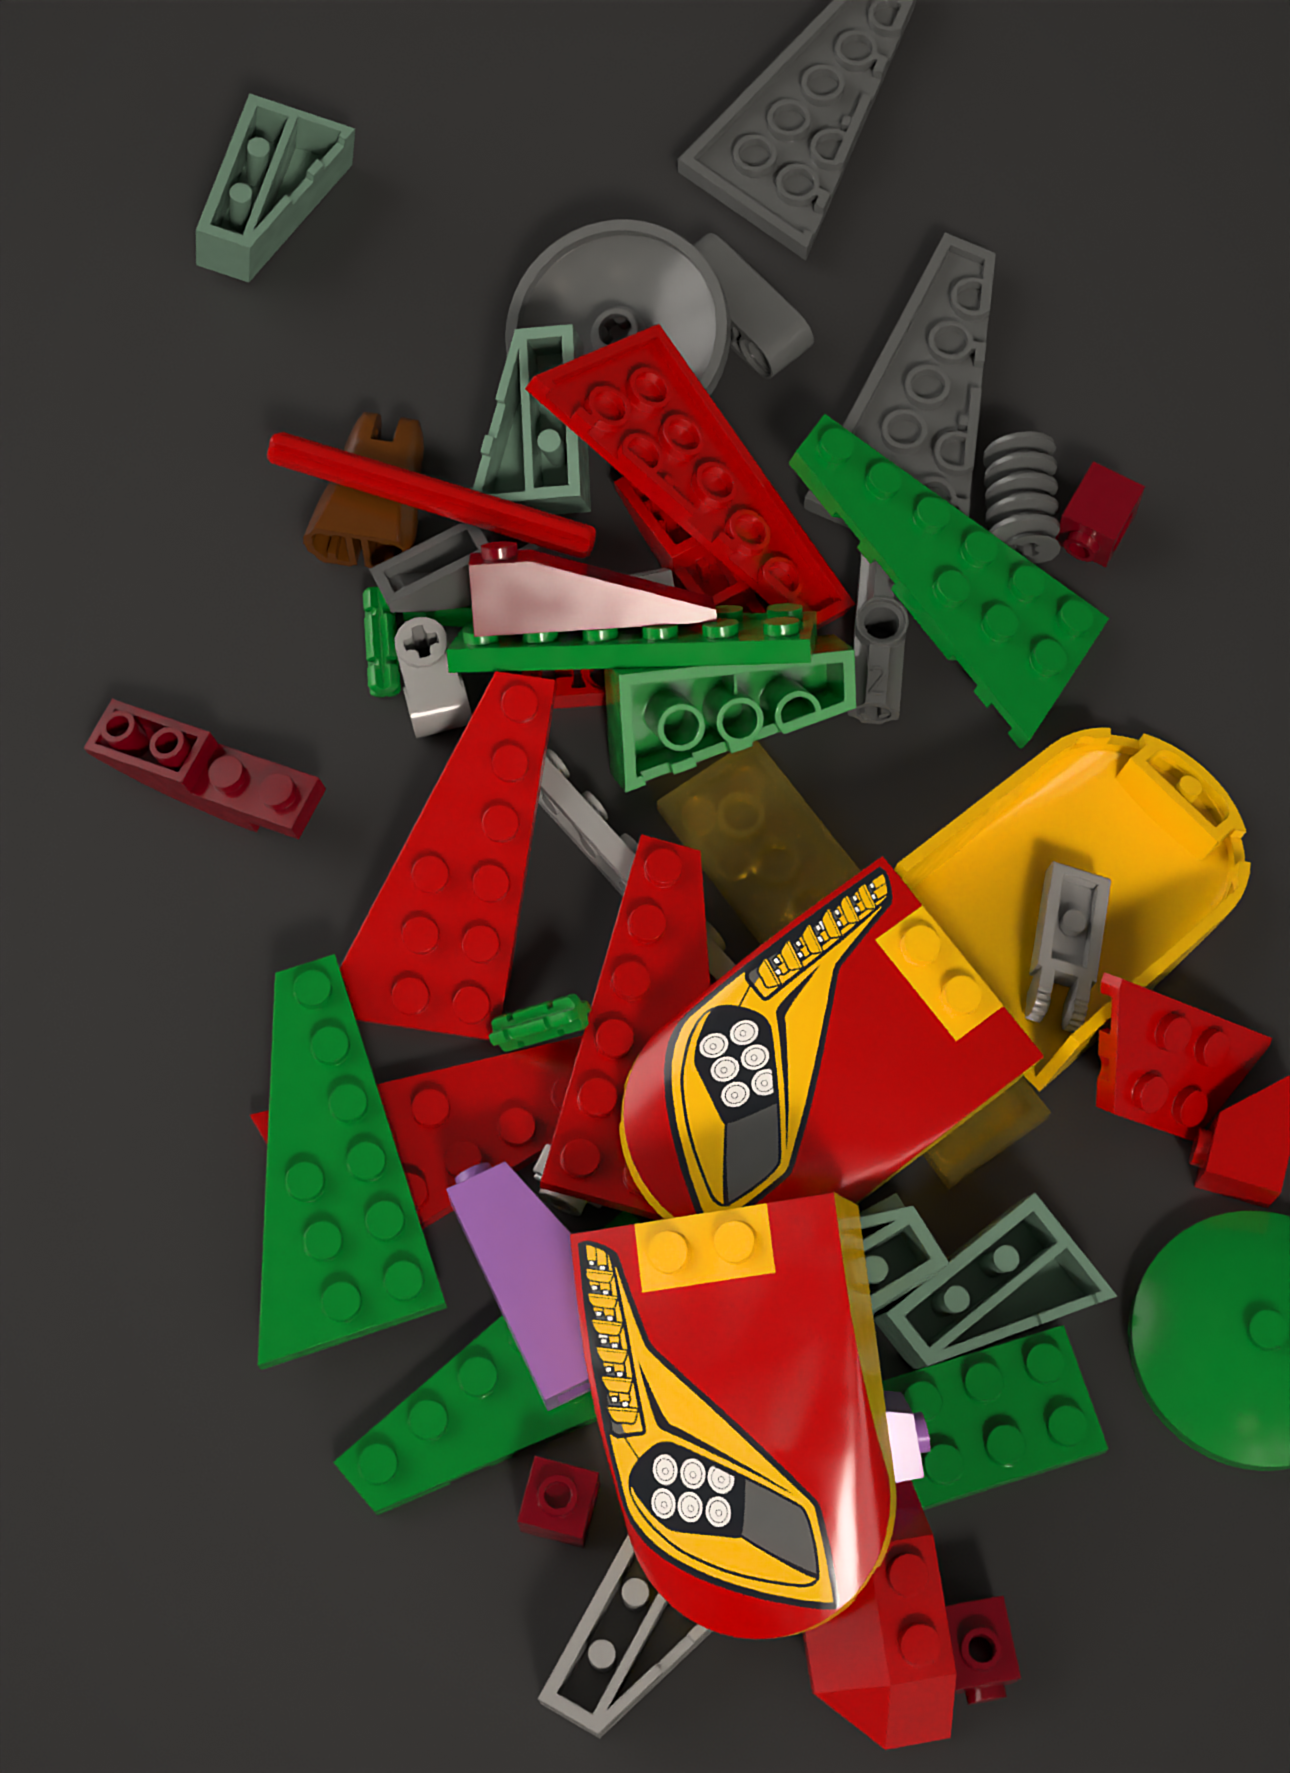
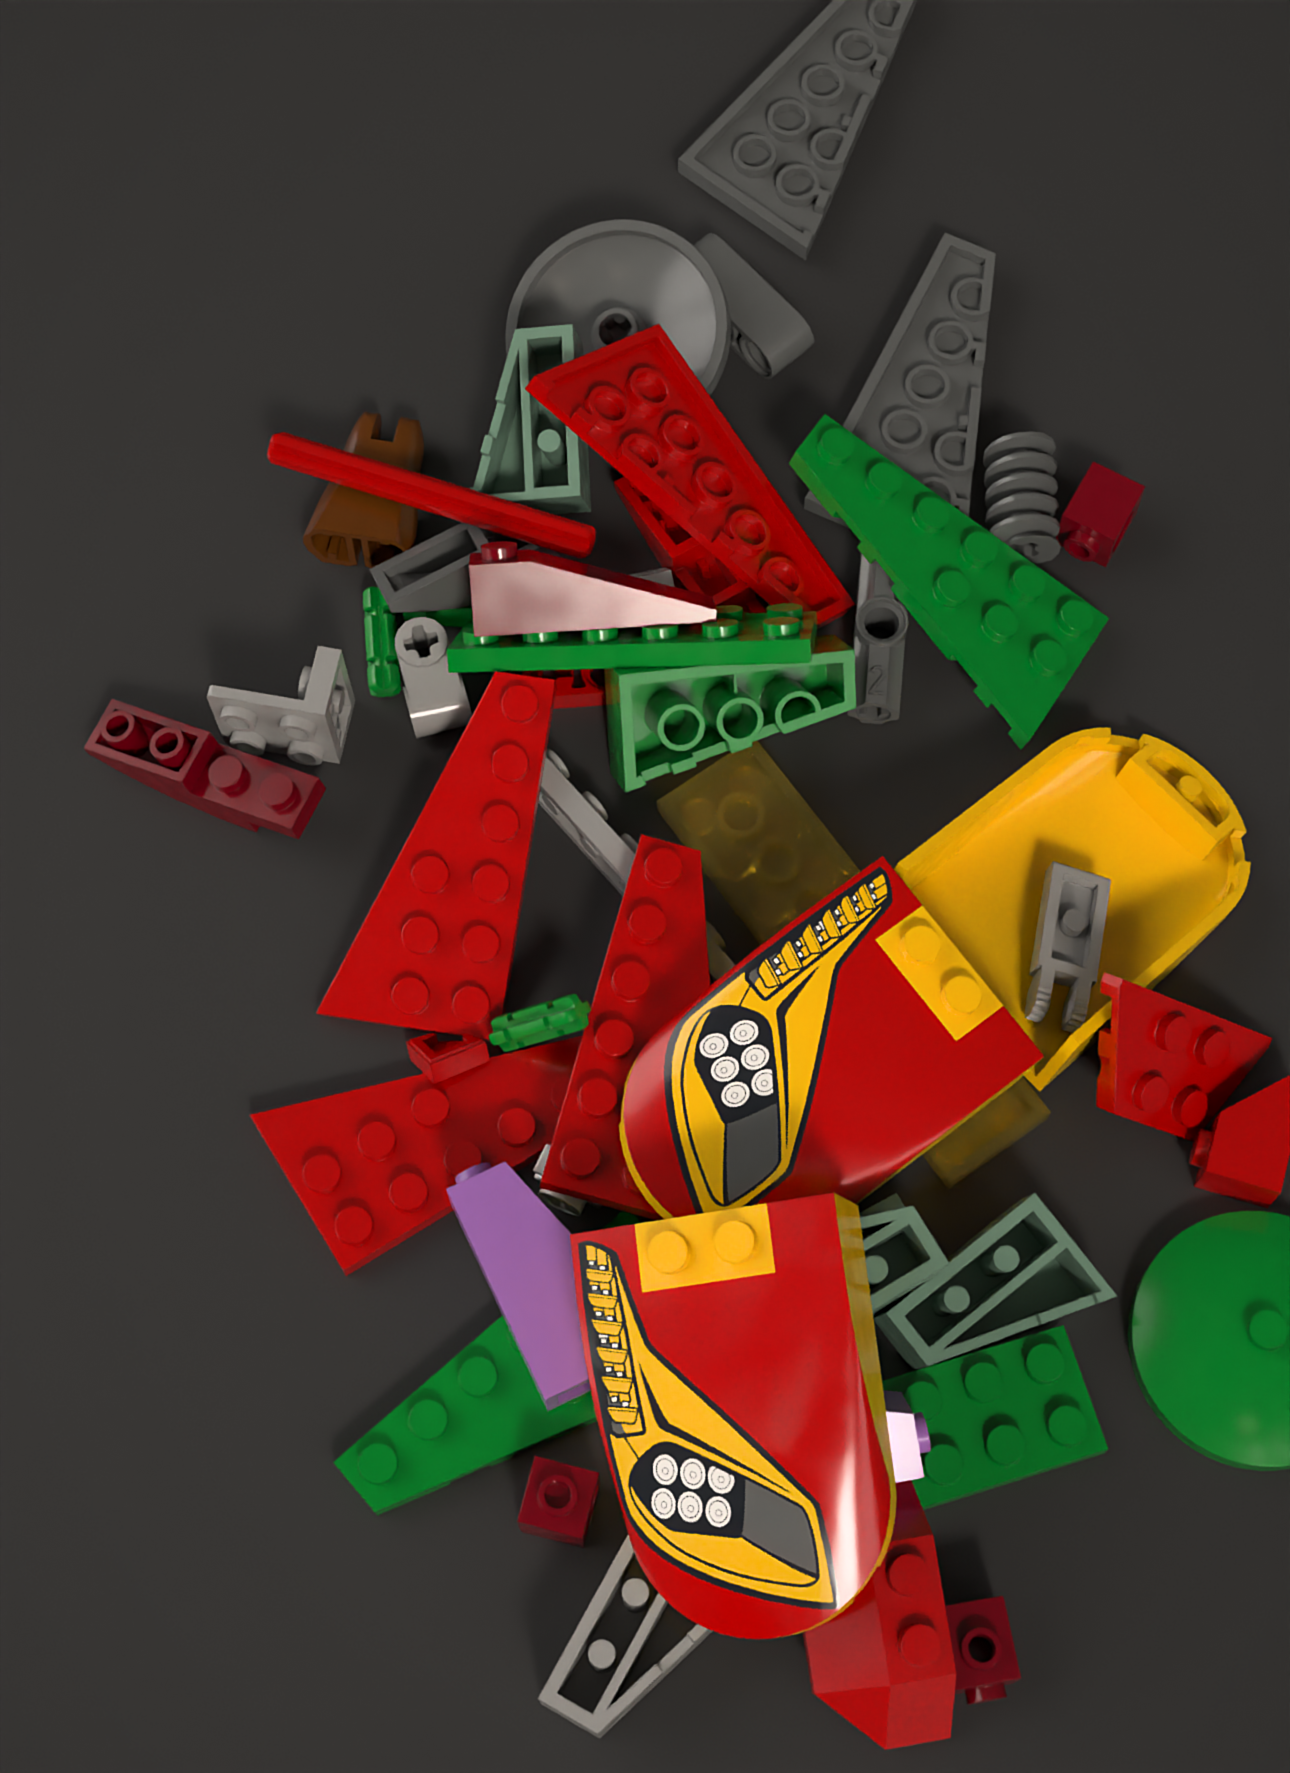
sand green wedge [196,93,355,282] -> none
green wing [258,954,447,1370] -> none
none -> light grey bracket [207,646,355,766]
none -> red tile [406,1033,490,1084]

